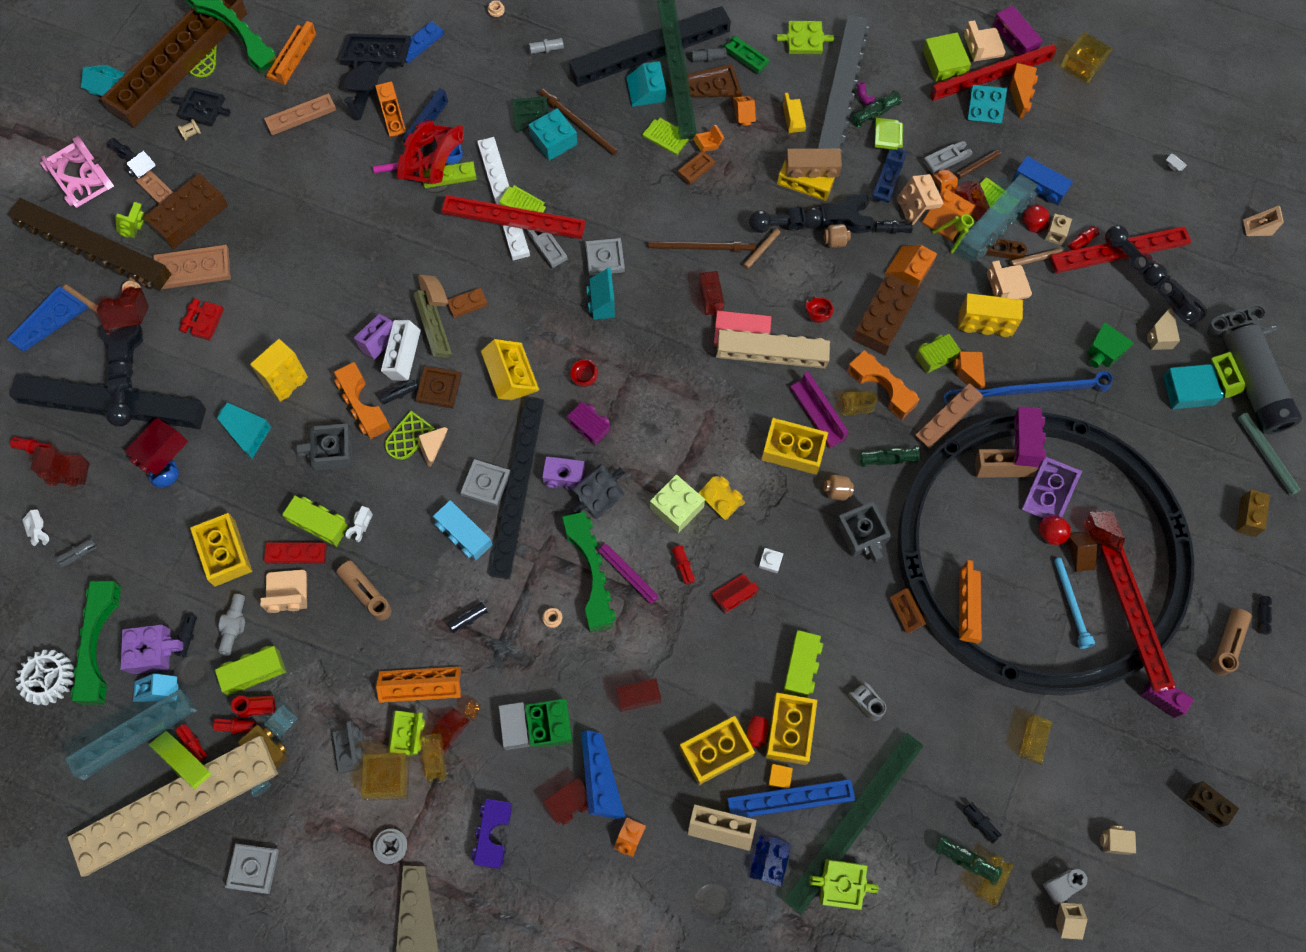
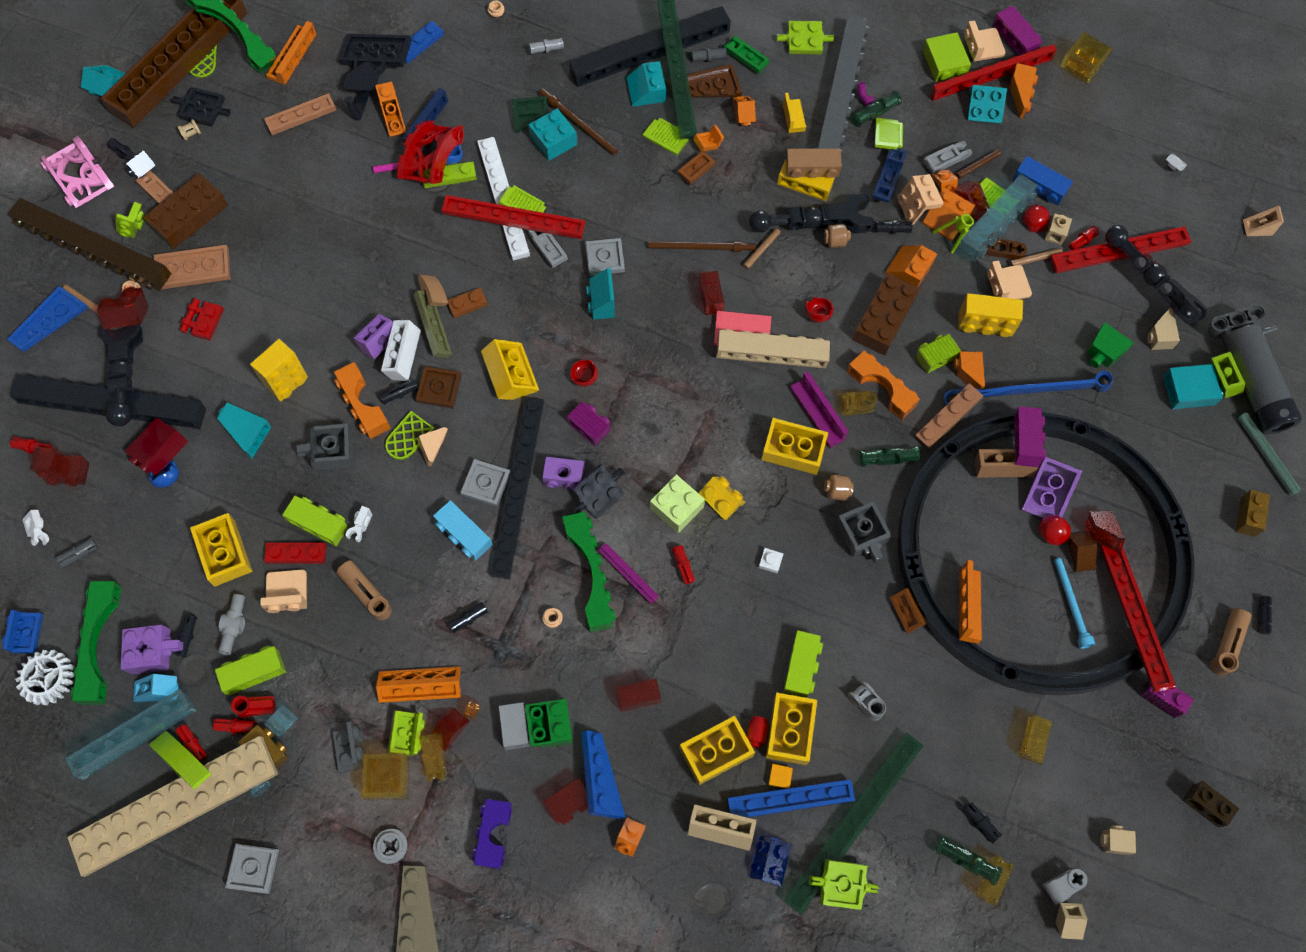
red panel [712,574,759,614] -> none
none -> blue bracket [2,610,44,654]

